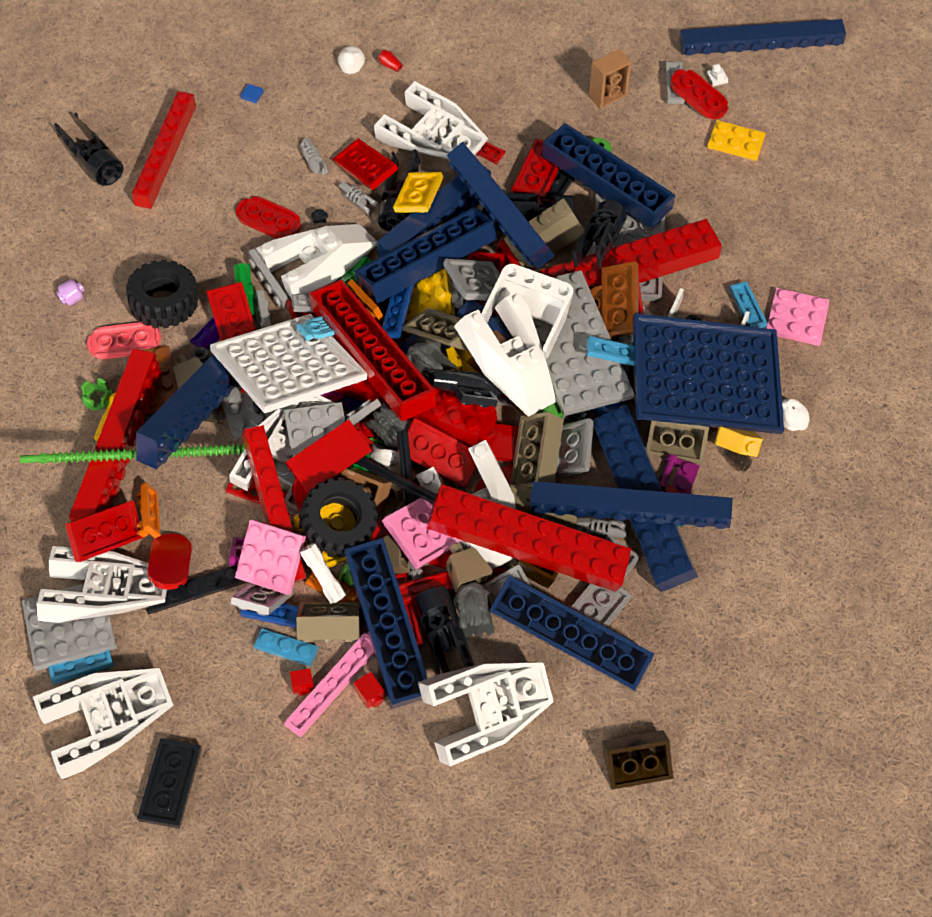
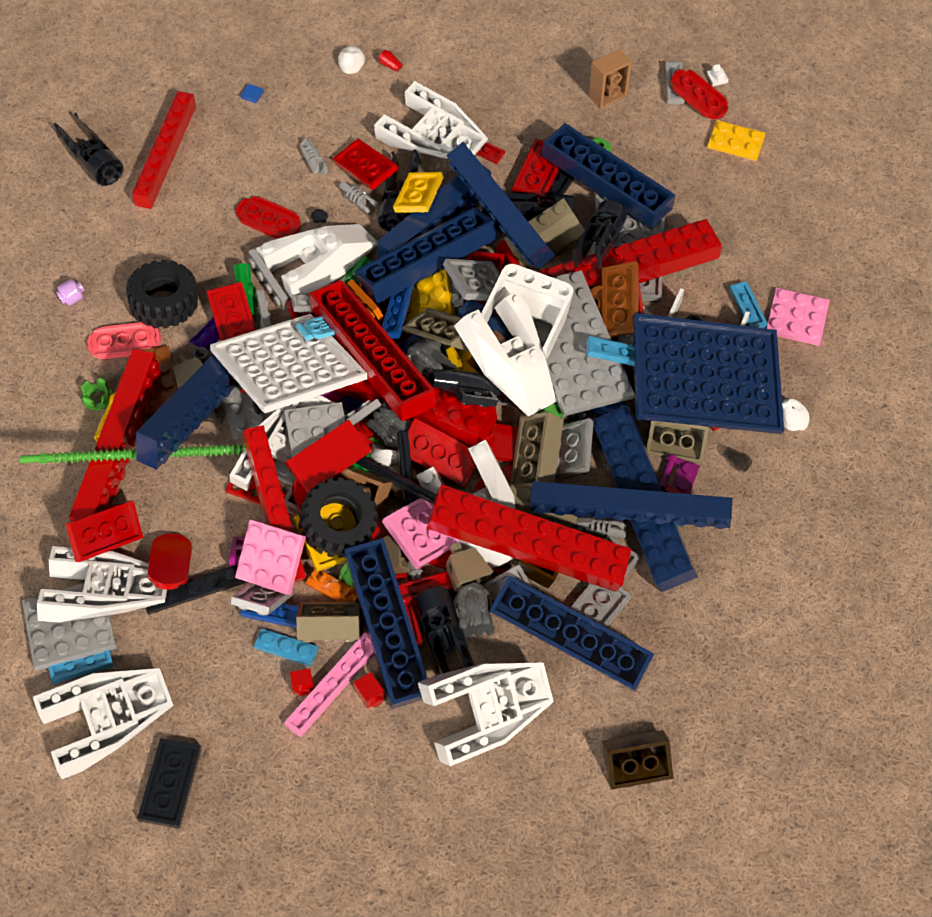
orange plate [136,483,161,538] -> none
white axle [300,543,346,604] -> none
dark blue brick [679,19,846,56] -> none
yellow slope [715,427,763,457] -> none

